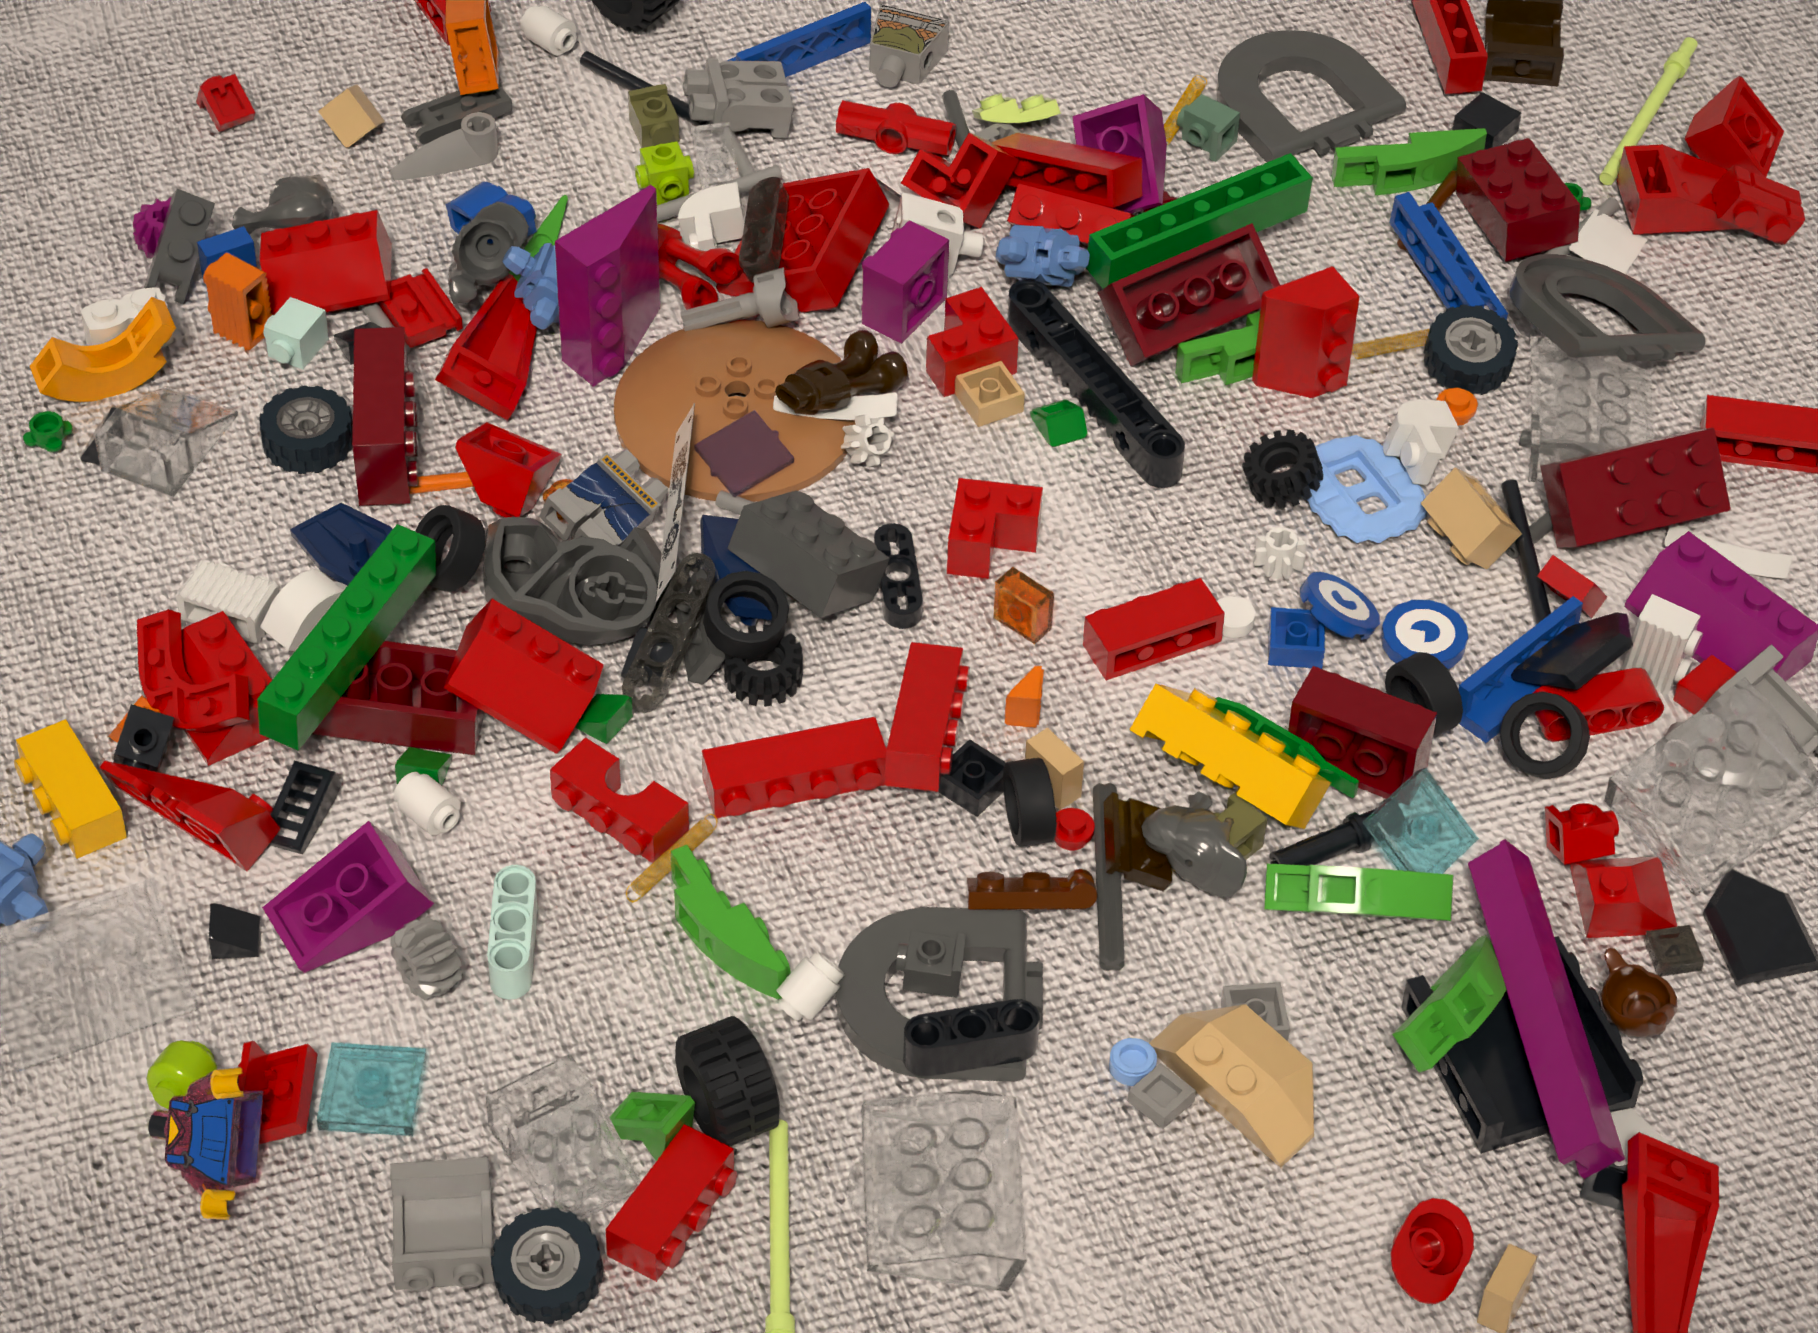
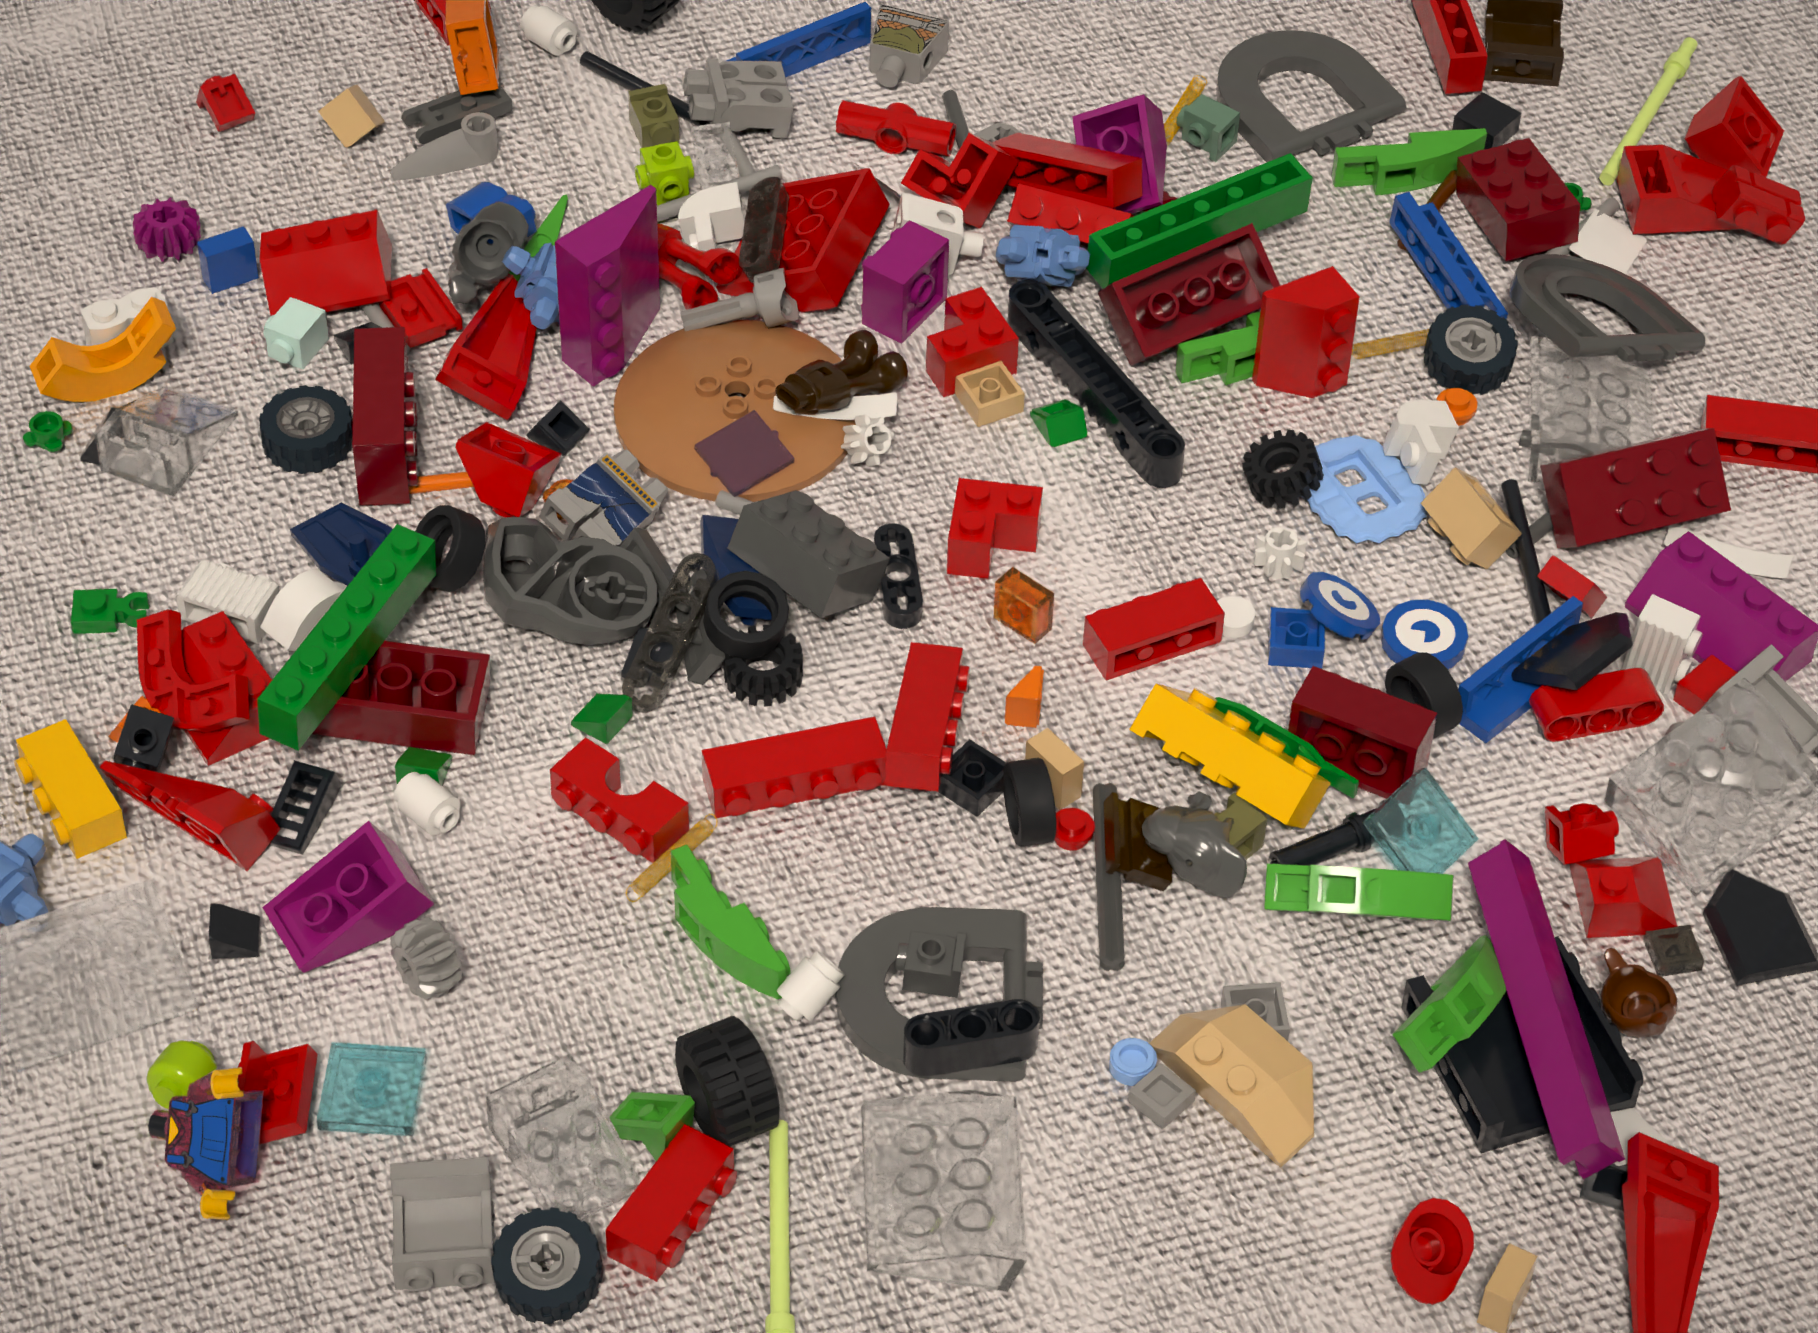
dark grey hinge [144,189,215,304] -> none
orange brick [203,252,272,350] -> none
dark grey piece [232,175,334,235] -> none
red slope [444,598,604,754] -> none
light aqua beam [487,865,538,1000] -> none
white sticker [656,403,695,602] -> none
reddish brown plate [966,869,1097,909] -> none
yellowish green slope [972,93,1061,123] -> none
black tyre [1500,691,1590,779] -> none
none -> green plate [71,589,150,634]
none -> black slope [526,400,590,456]

